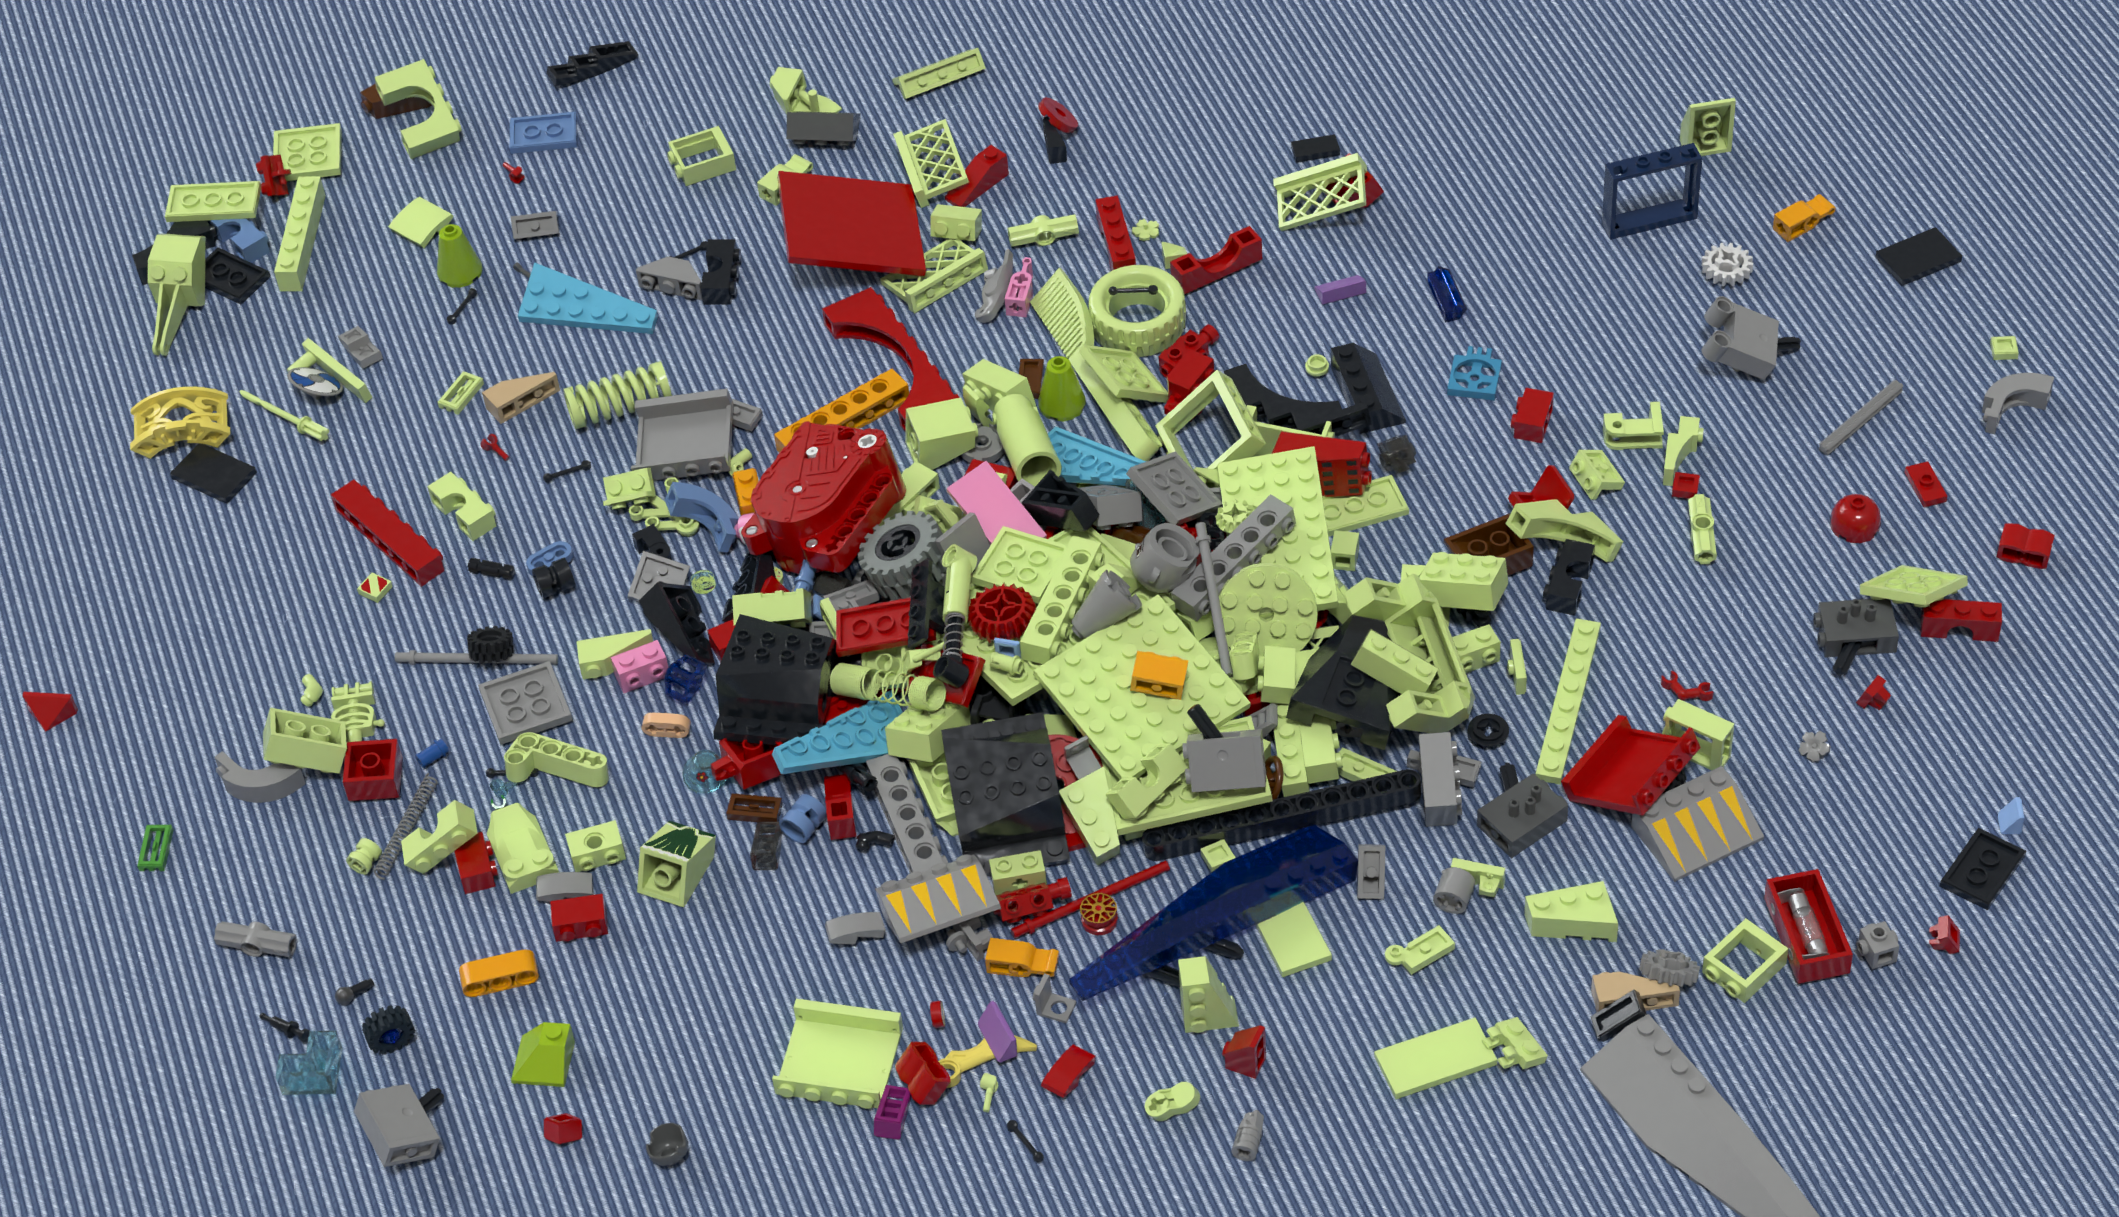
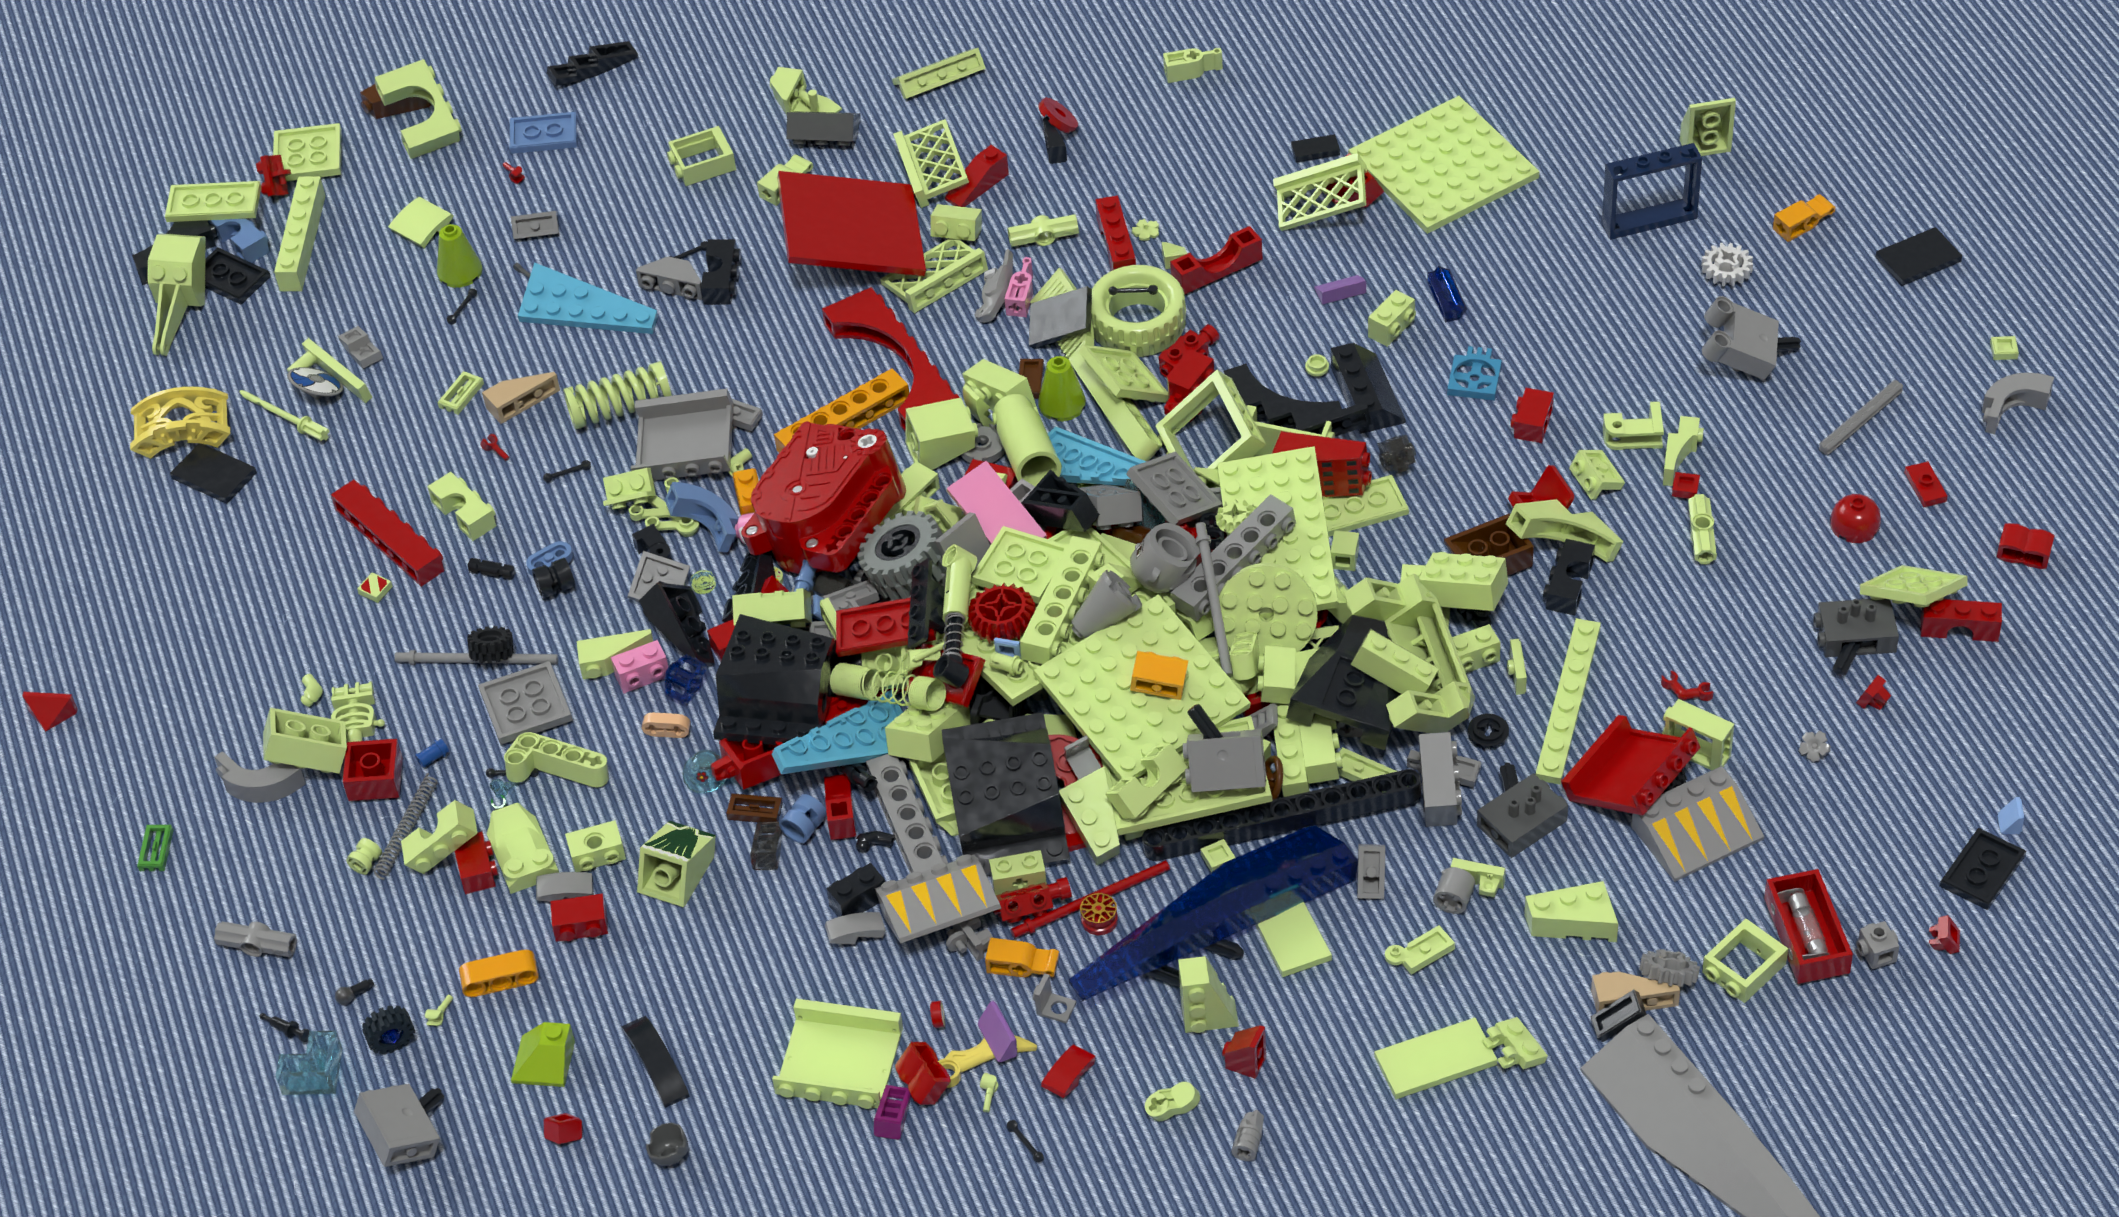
none -> yellowish green hand [425,995,453,1026]
none -> black slope [621,1015,690,1108]
none -> black brick [826,863,885,917]
none -> tile [1029,286,1092,349]
none -> yellowish green piece [1163,48,1223,83]
none -> yellowish green plate [1348,96,1540,234]
none -> yellowish green brick [1368,290,1416,347]

